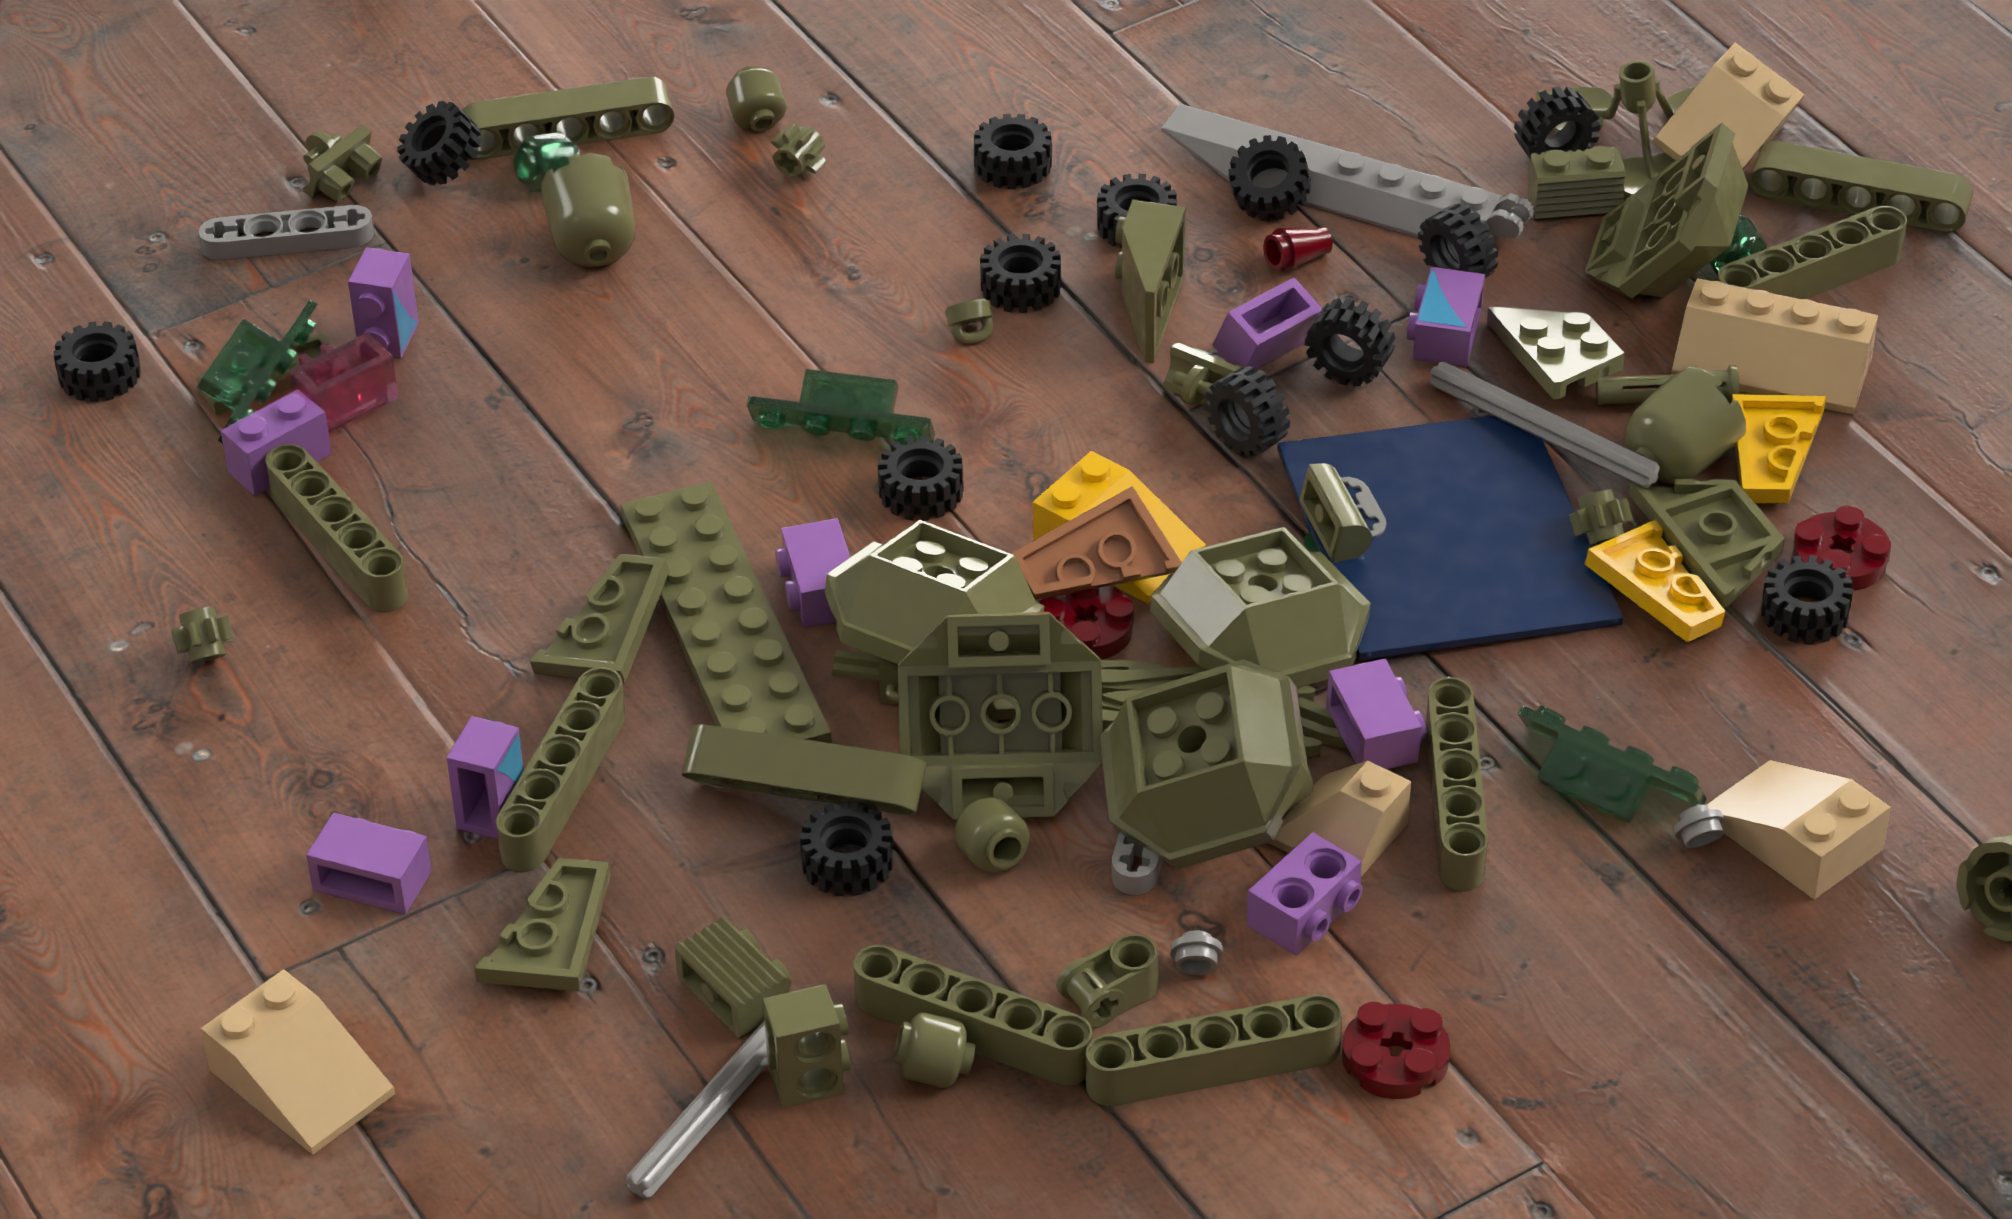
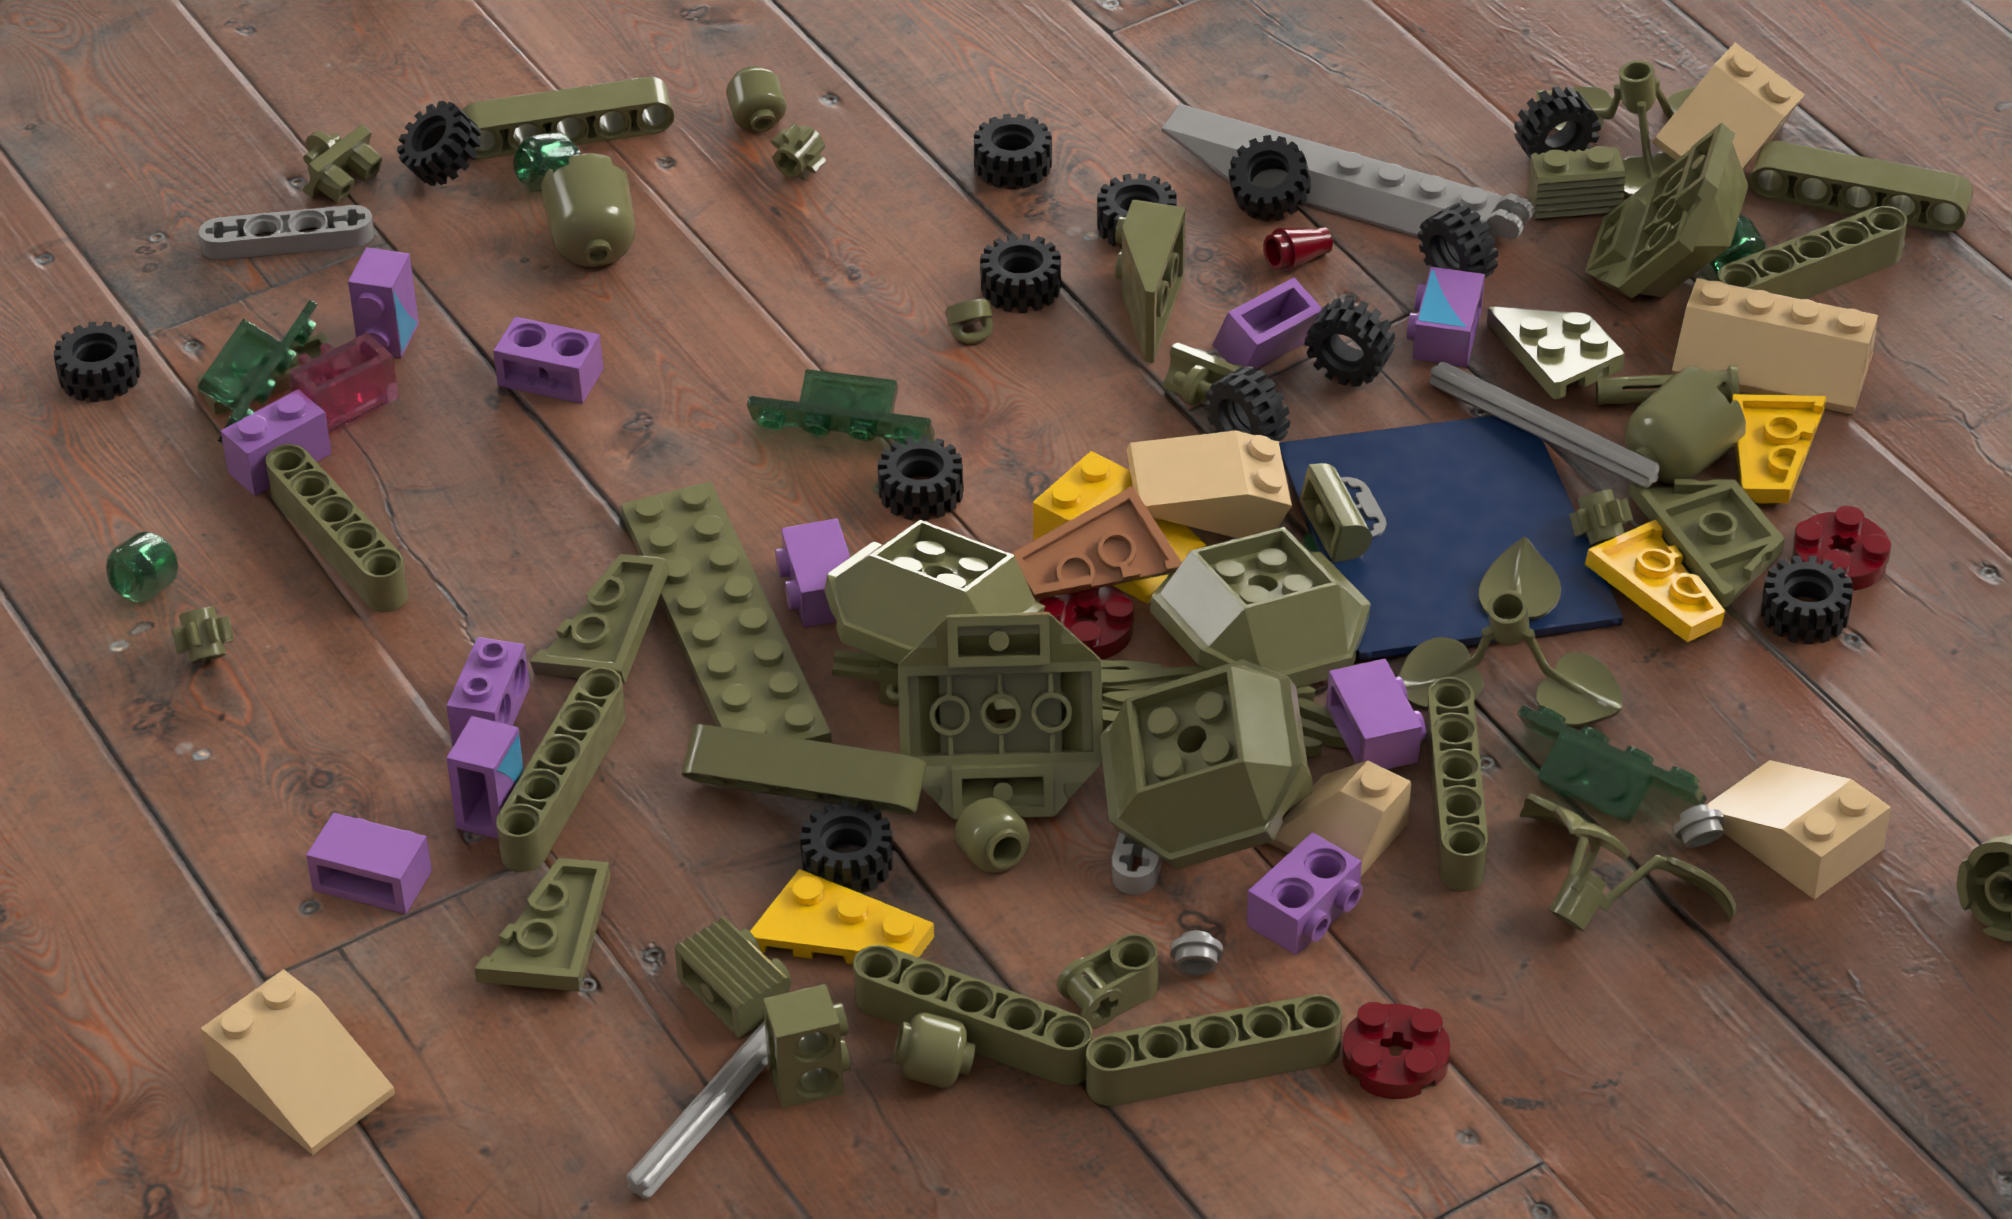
none -> clear green head [105,531,179,602]
none -> medium lavender brick [447,637,530,747]
none -> medium lavender brick [493,317,603,404]
none -> yellow wing [750,869,934,964]
none -> tan slope [1126,431,1292,538]
none -> olive plant [1397,537,1623,727]
none -> olive plant [1520,794,1736,931]

